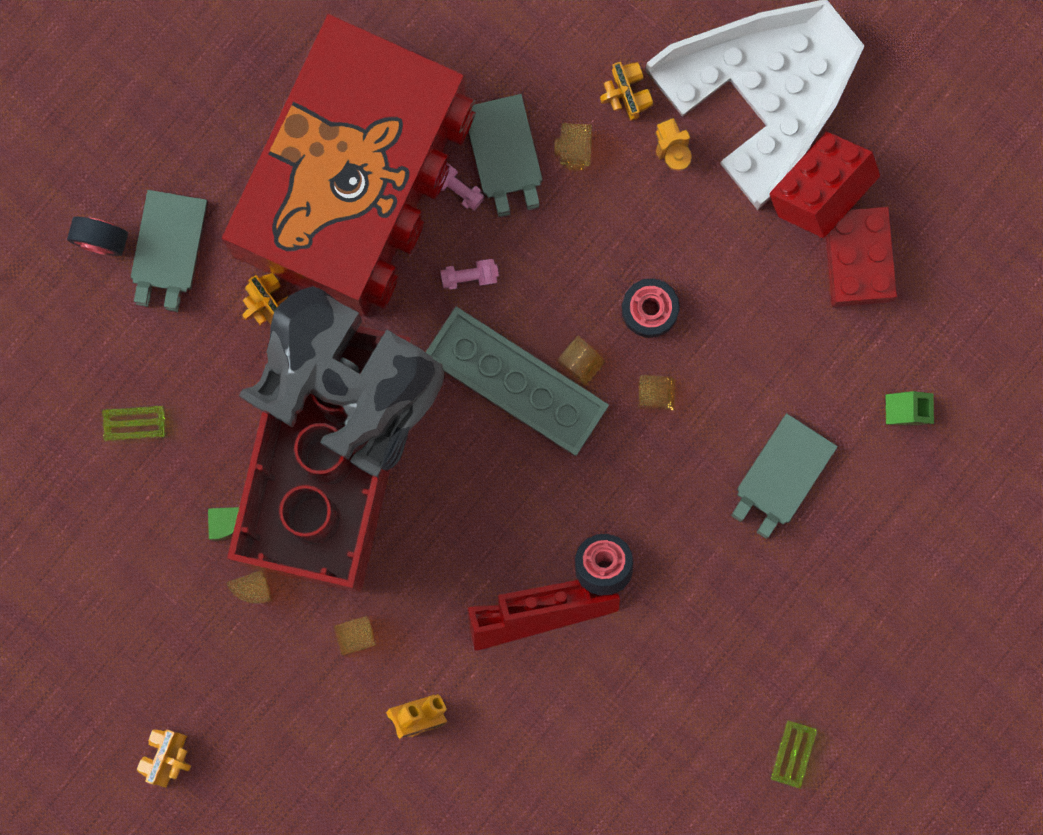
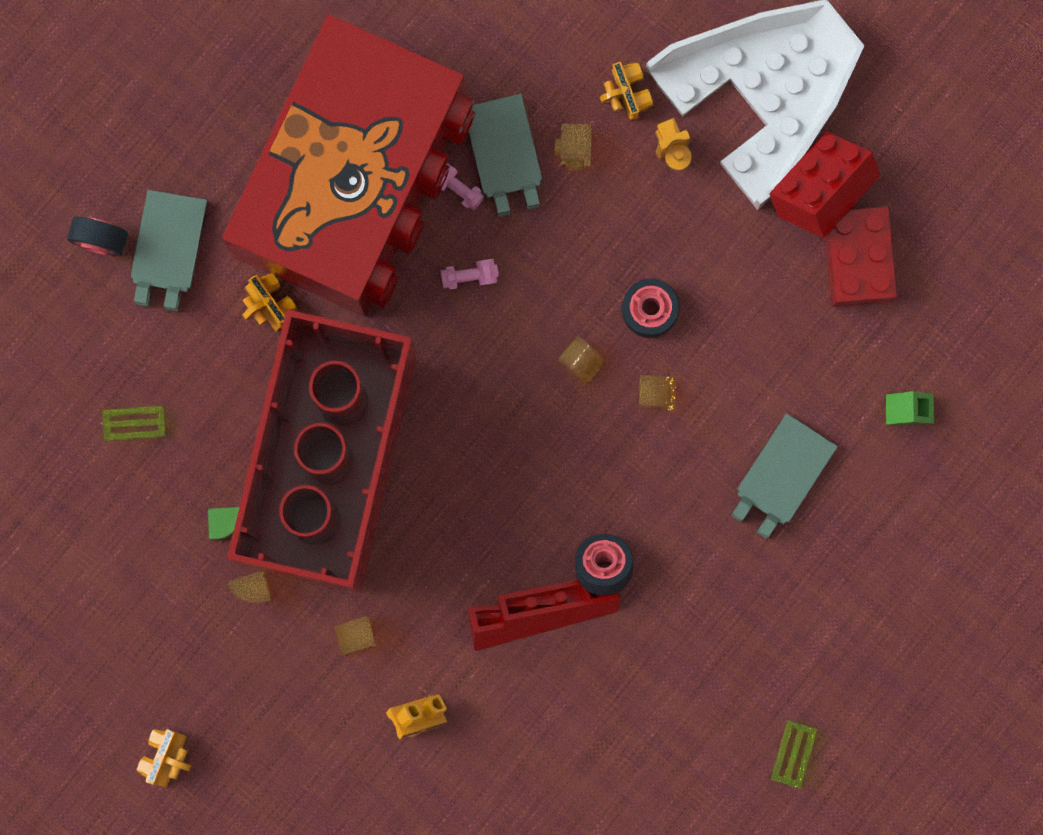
dark grey animal [239,286,444,479] -> none
sand green plate [426,306,609,457] -> none

